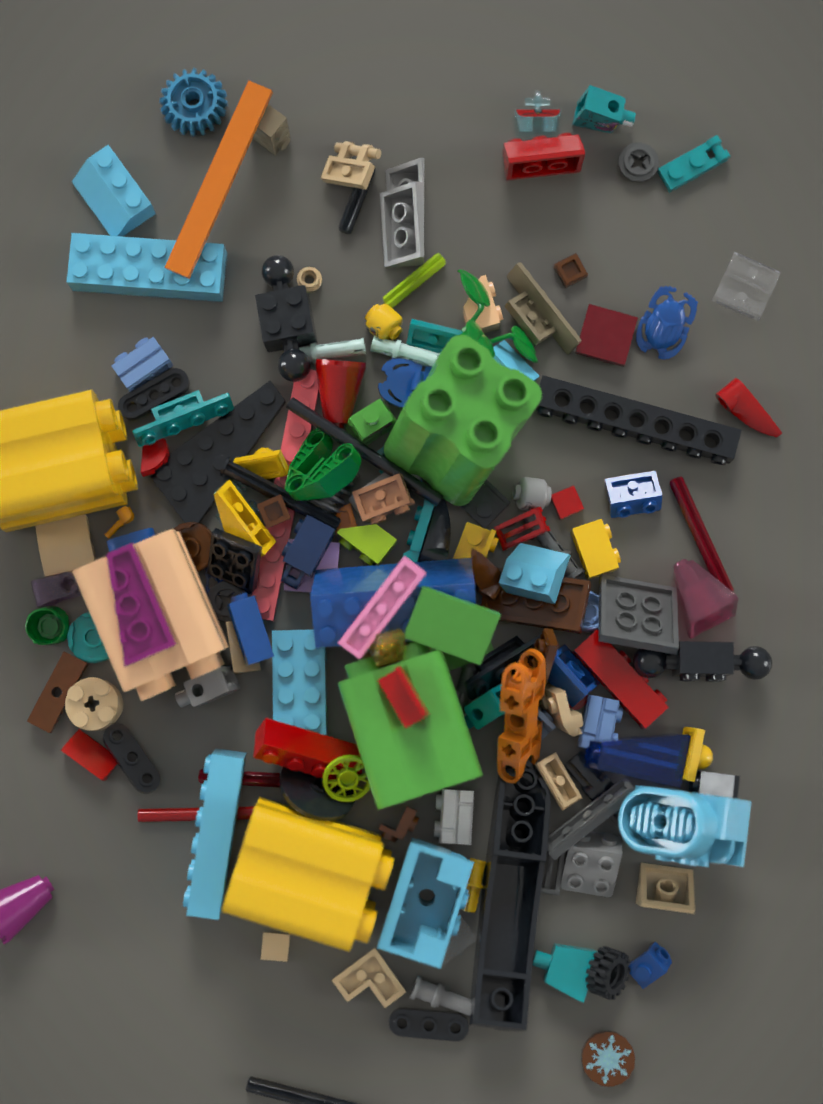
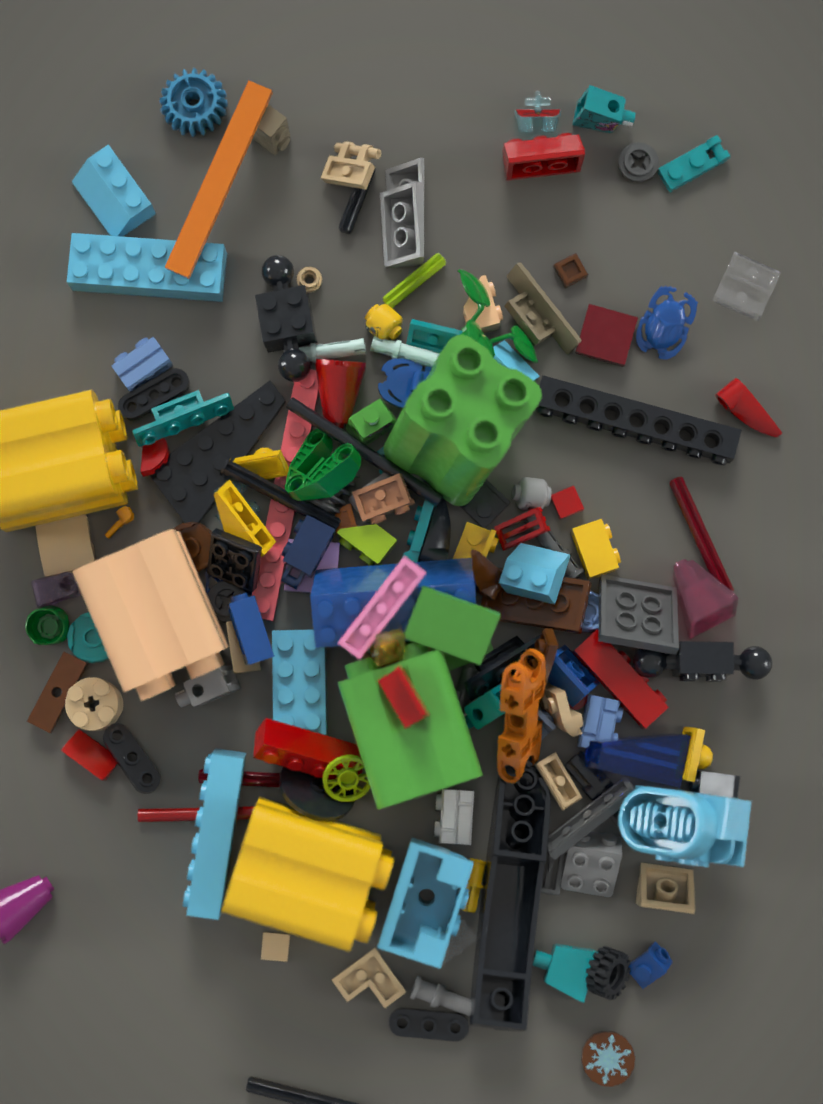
magenta wing [106,543,177,667] -> none
blue beam [107,528,156,553] -> none
reddish brown tile [257,494,291,528] -> none
reddish brown bracket [379,806,419,843] -> none
bracket [605,471,662,518] -> none

